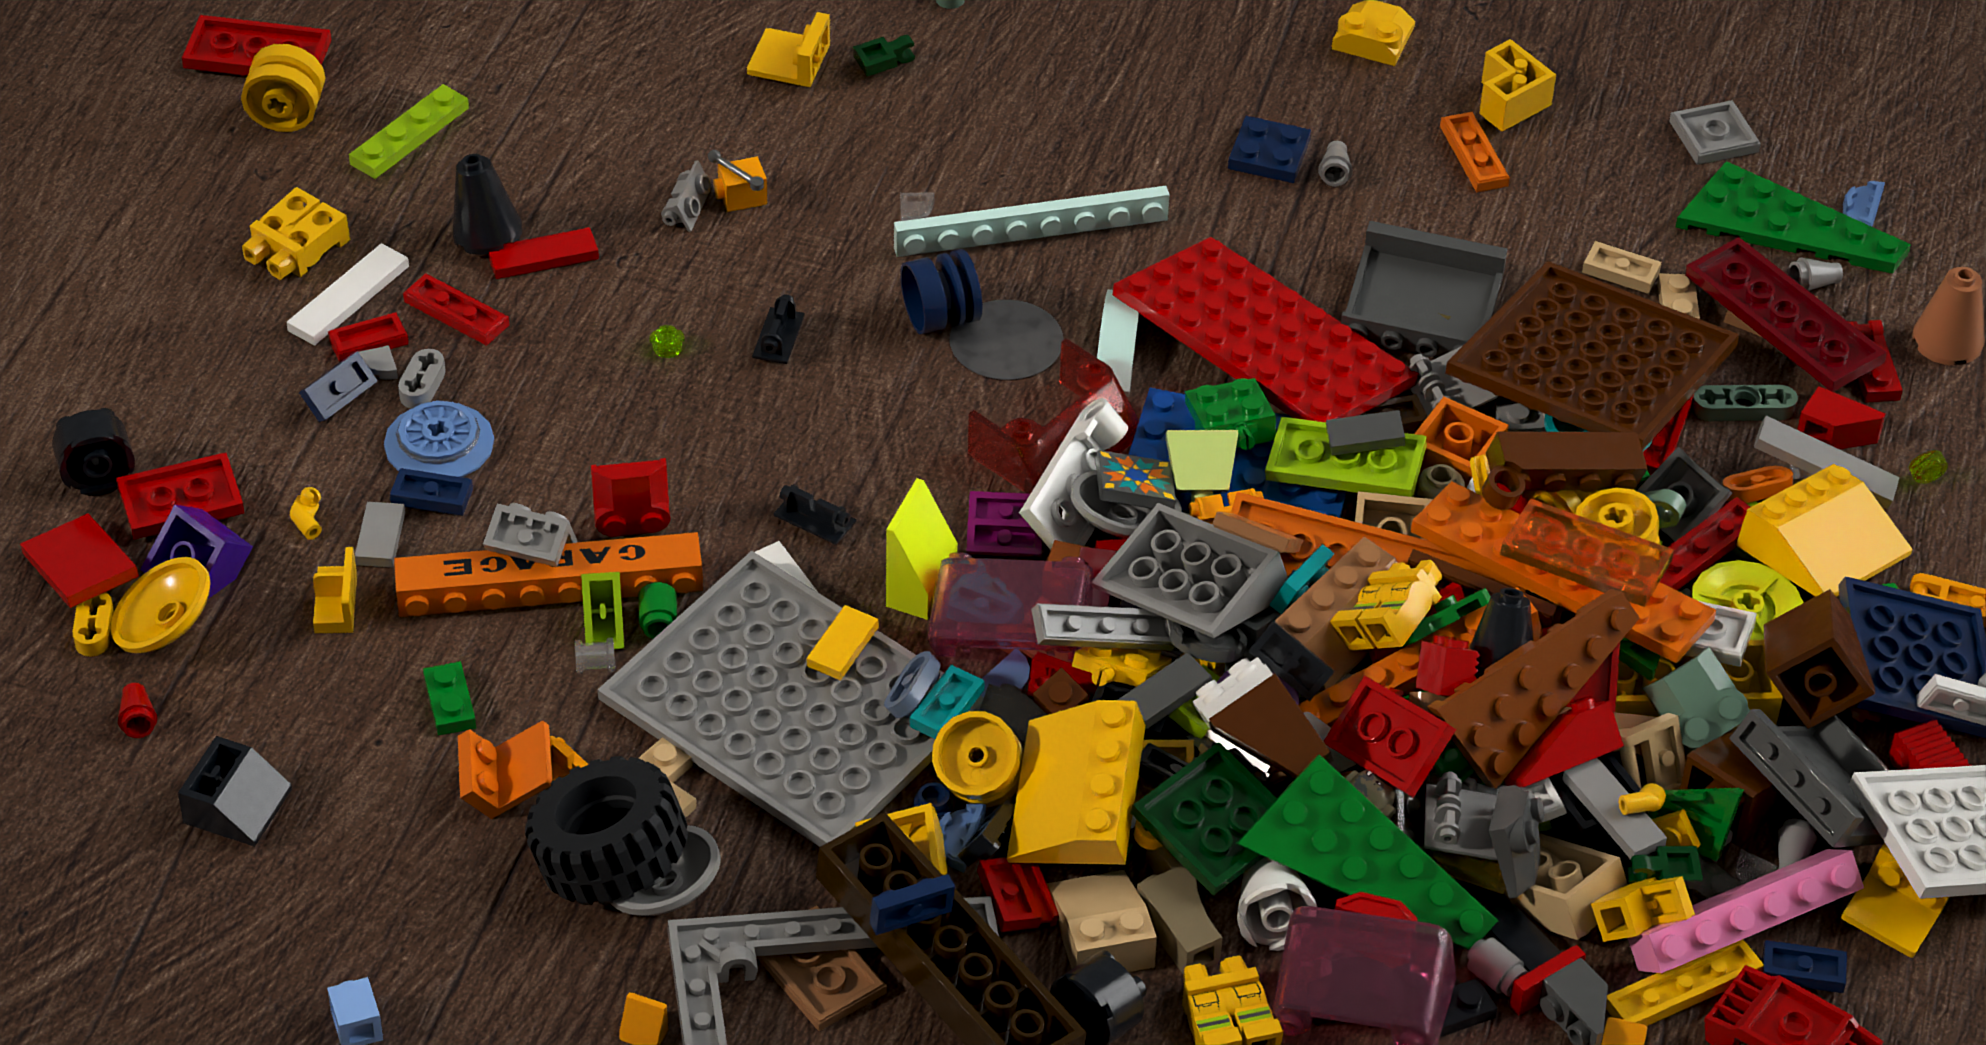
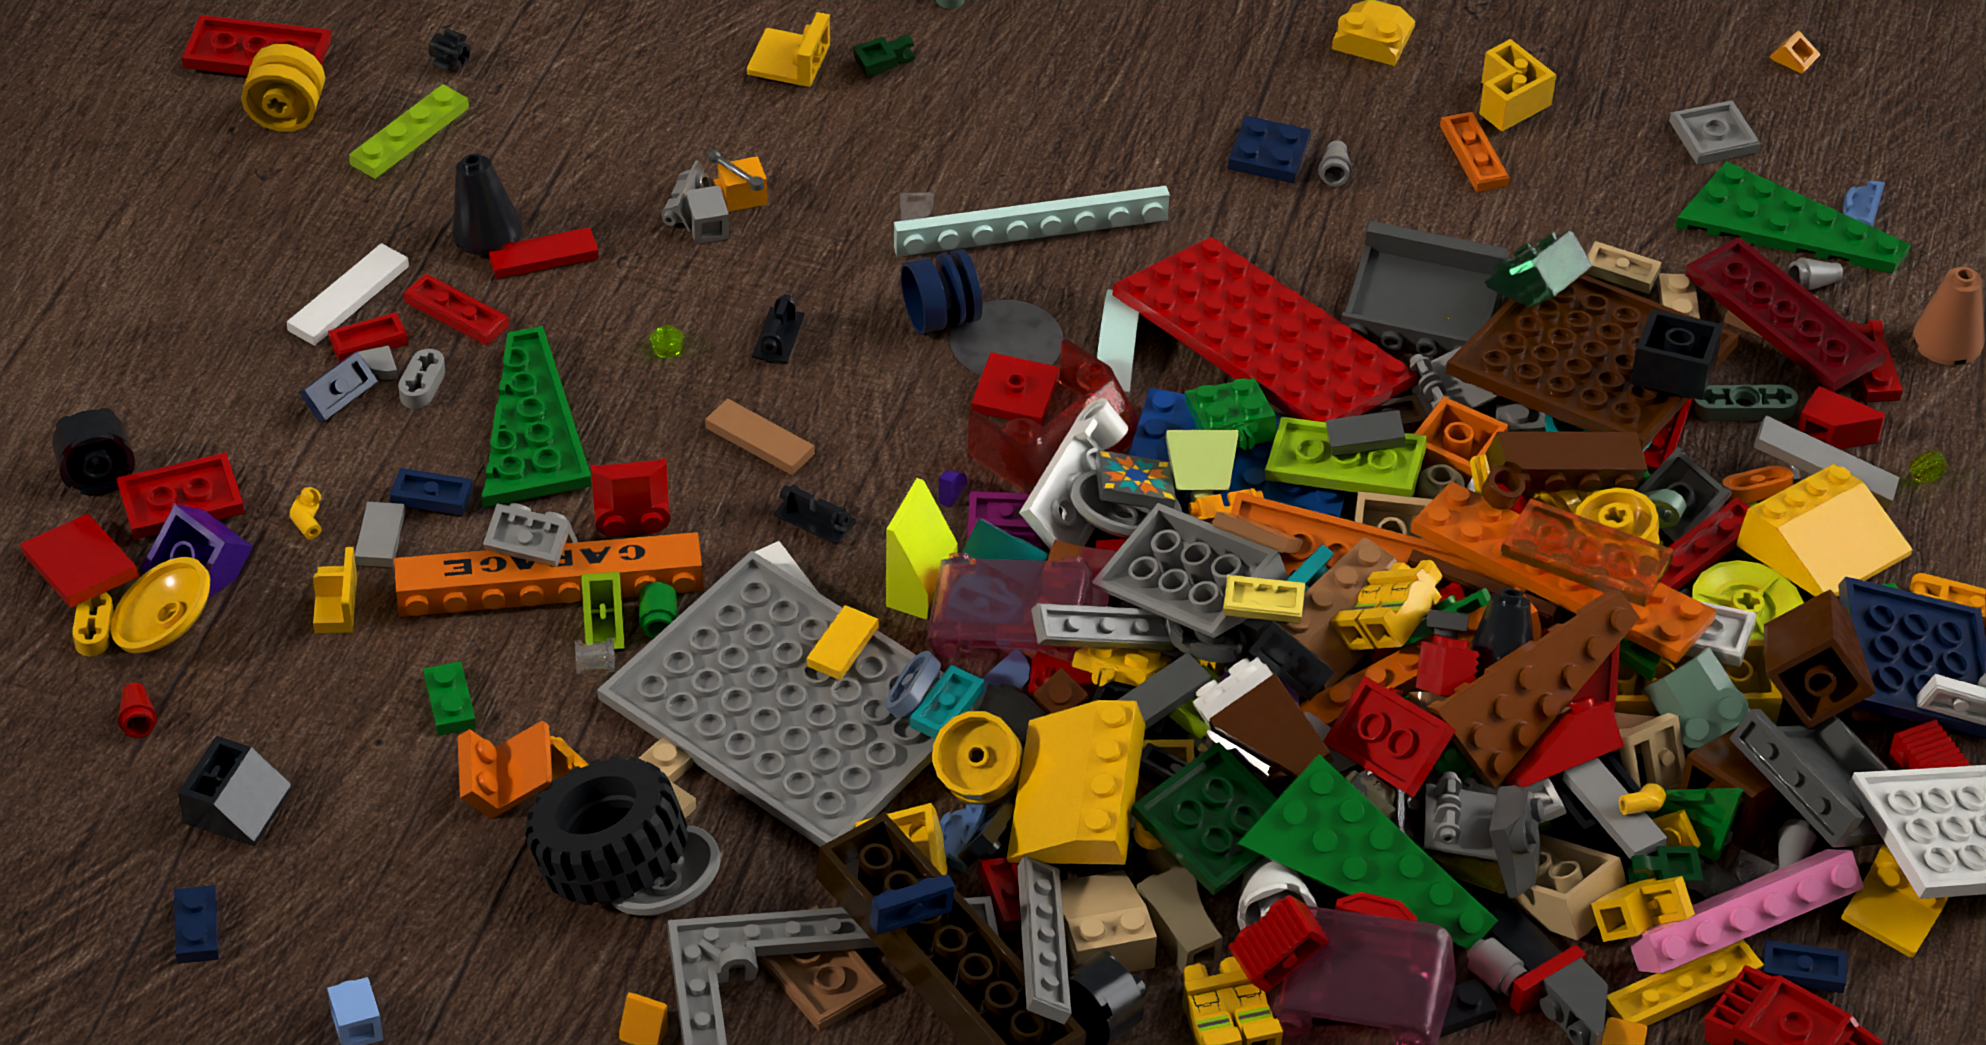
yellow hips [242,187,350,280] -> none
medium blue piece [384,401,494,478] -> none
dark blue plate [914,782,954,819] -> none
none -> dark blue plate [174,885,219,964]
none -> black gear [428,28,471,73]
none -> green wing [482,326,592,508]
none -> light grey panel [686,185,729,244]
none -> medium nougat tile [705,398,815,475]
none -> dark purple tile [939,470,967,508]
none -> teal slope [962,519,1049,588]
none -> red plate [971,352,1060,427]
none -> light grey tile [1017,856,1071,1025]
none -> light yellow plate [1223,575,1305,623]
none -> red brick [1228,895,1330,993]
none -> dark grey plate [1426,609,1469,637]
none -> clear green slope [1484,230,1593,307]
none -> black brick [1630,309,1723,400]
none -> light orange slope [1769,30,1821,74]

